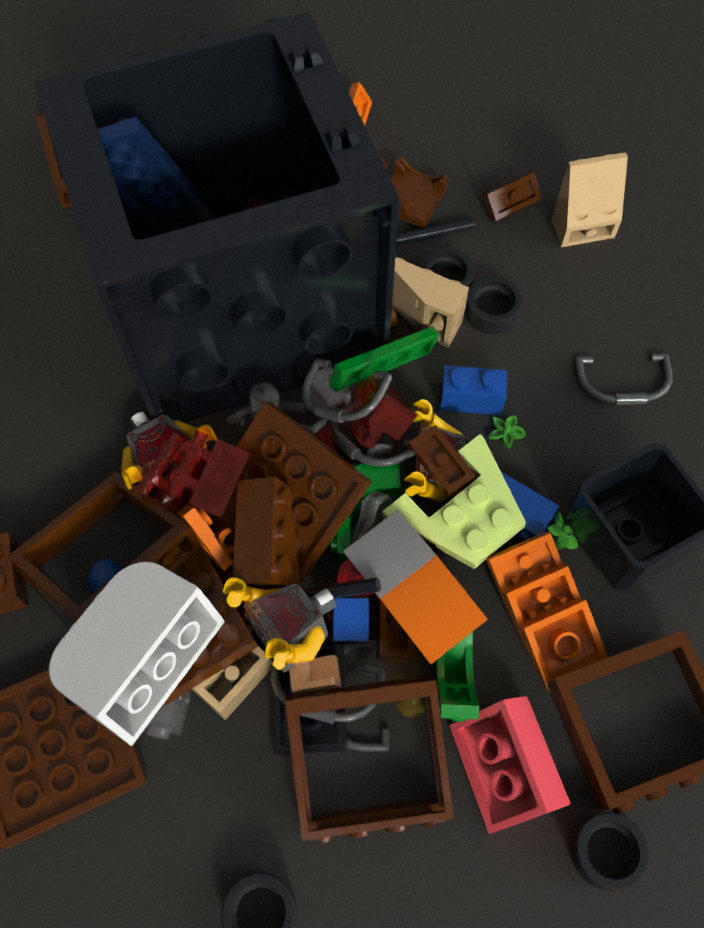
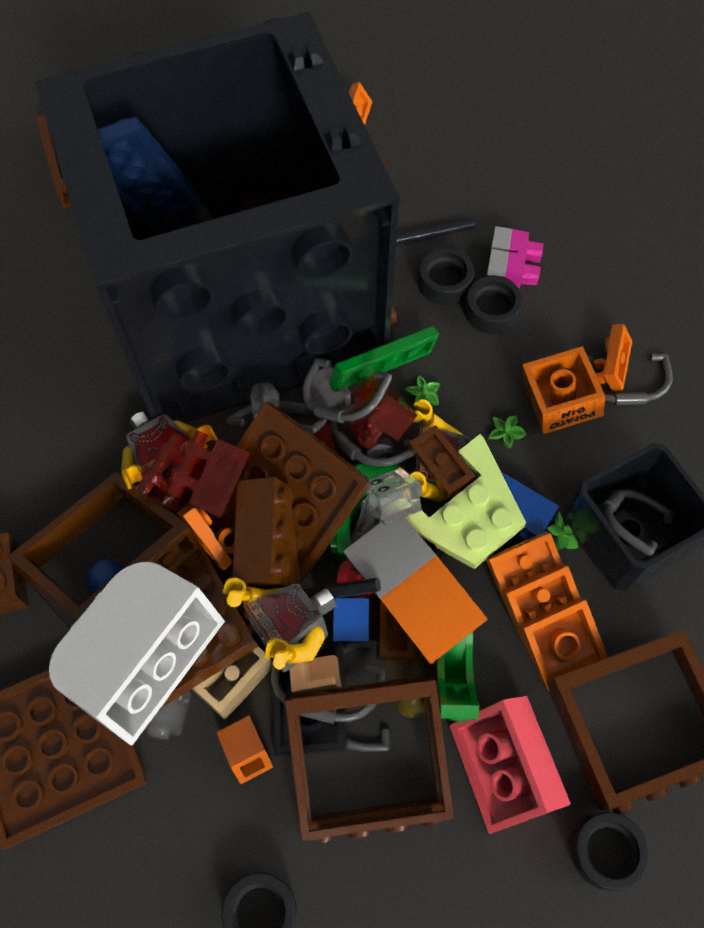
reddish brown piece [390,156,449,228] -> none
tan slope [392,257,469,348] -> none
blue brick [440,365,507,415] -> none
reddish brown plate [482,172,542,221] -> none
tan slope [551,152,628,247] -> none
none -> orange brick [216,716,273,785]
none -> clear brick [366,468,422,525]
none -> bright green plant [404,375,440,409]
none -> dark pink hips [486,226,544,289]
none -> orange brick [522,346,605,434]
none -> orange plate [594,324,632,392]
none -> dark grey piece [602,489,675,556]

